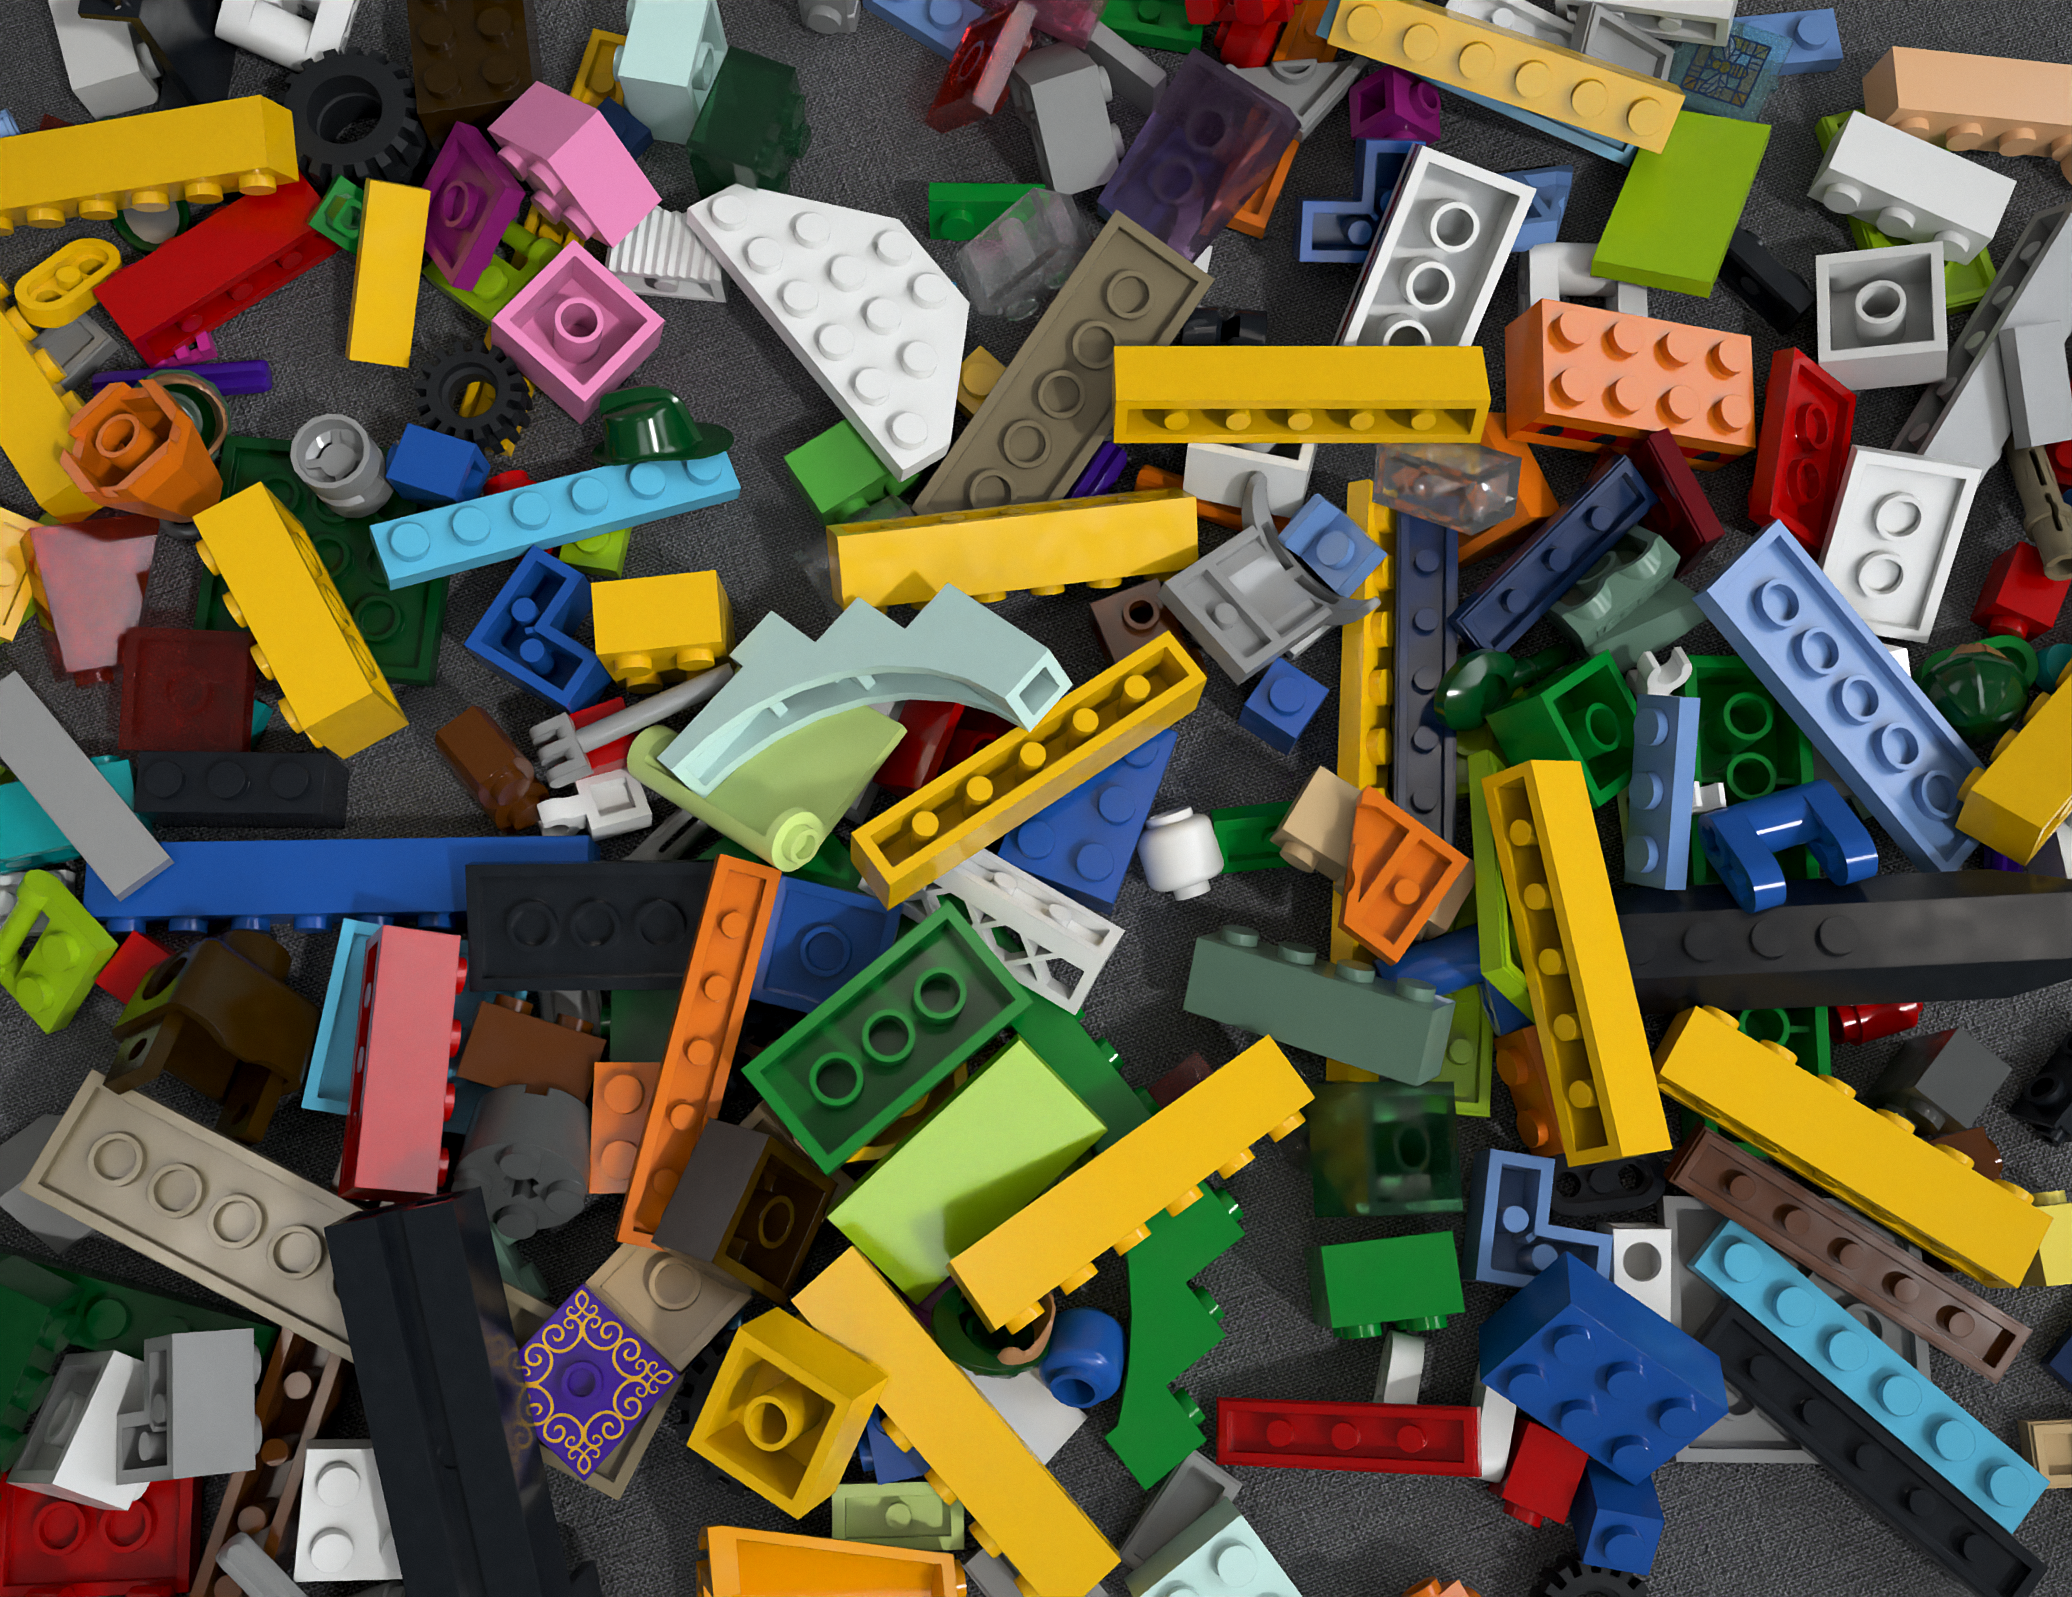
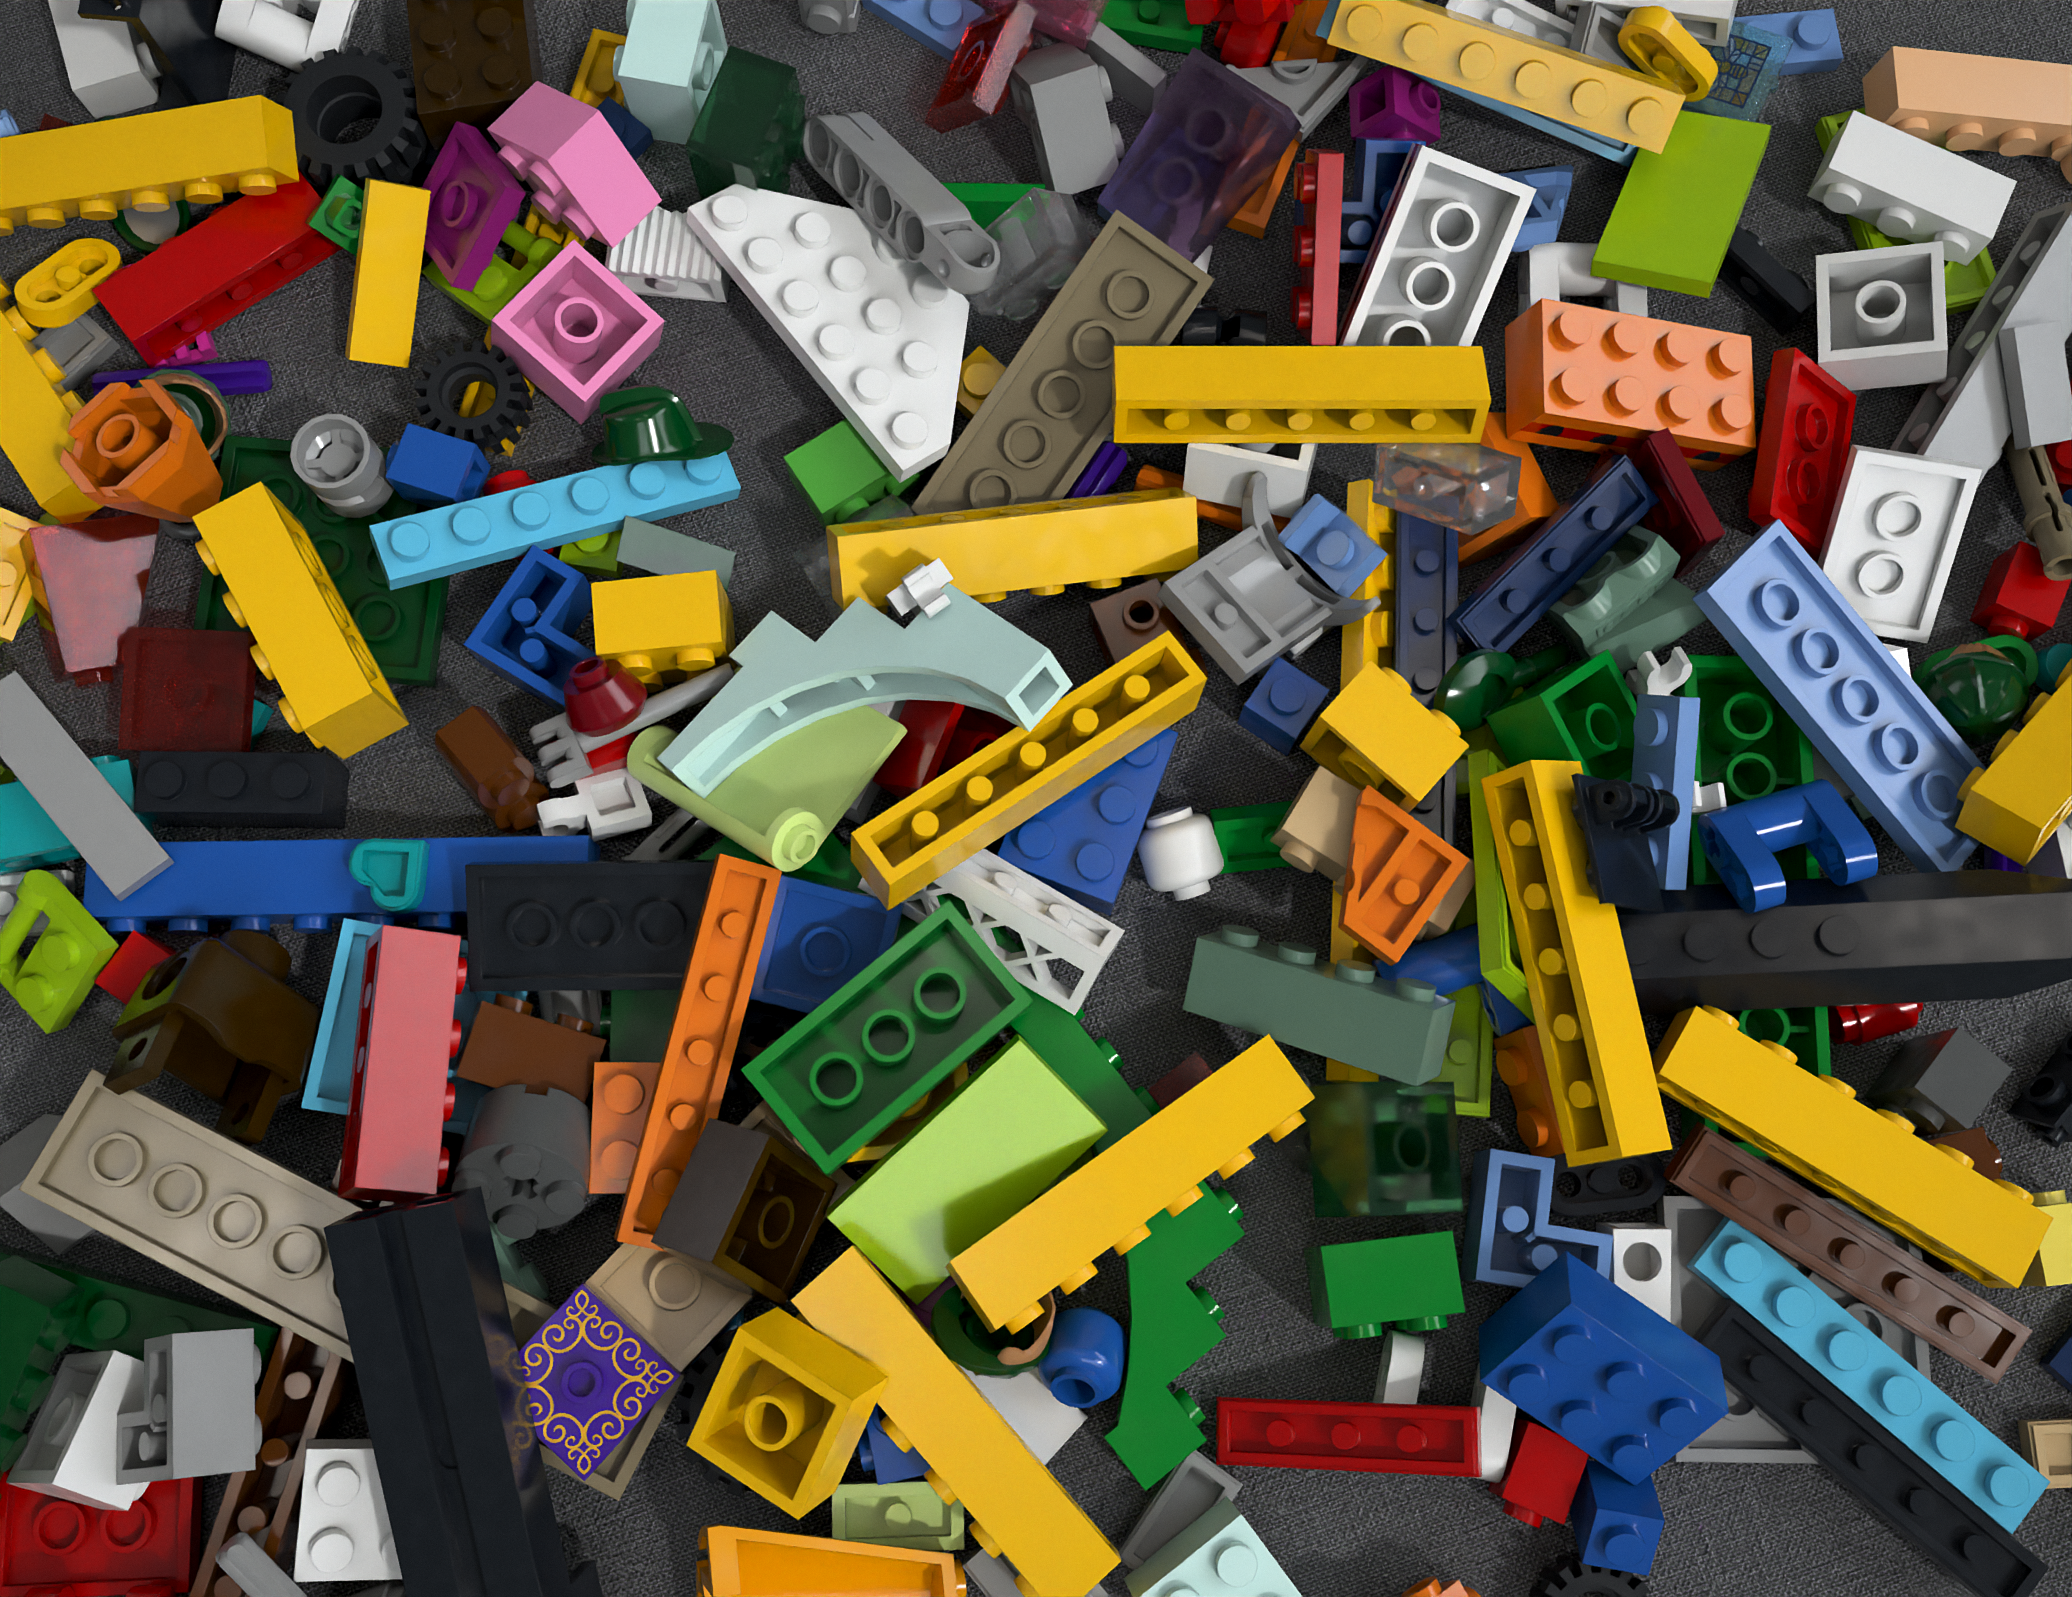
none -> teal tile [349,838,430,915]
none -> dark red cone [563,656,647,737]
none -> sticker [616,515,736,594]
none -> light grey piece [802,111,1000,295]
none -> white plate [885,558,954,619]
none -> red plate [1289,149,1344,345]
none -> yellow brick [1299,660,1470,813]
none -> black hinge [1571,773,1680,912]
none -> yellow plate [1618,6,1718,102]

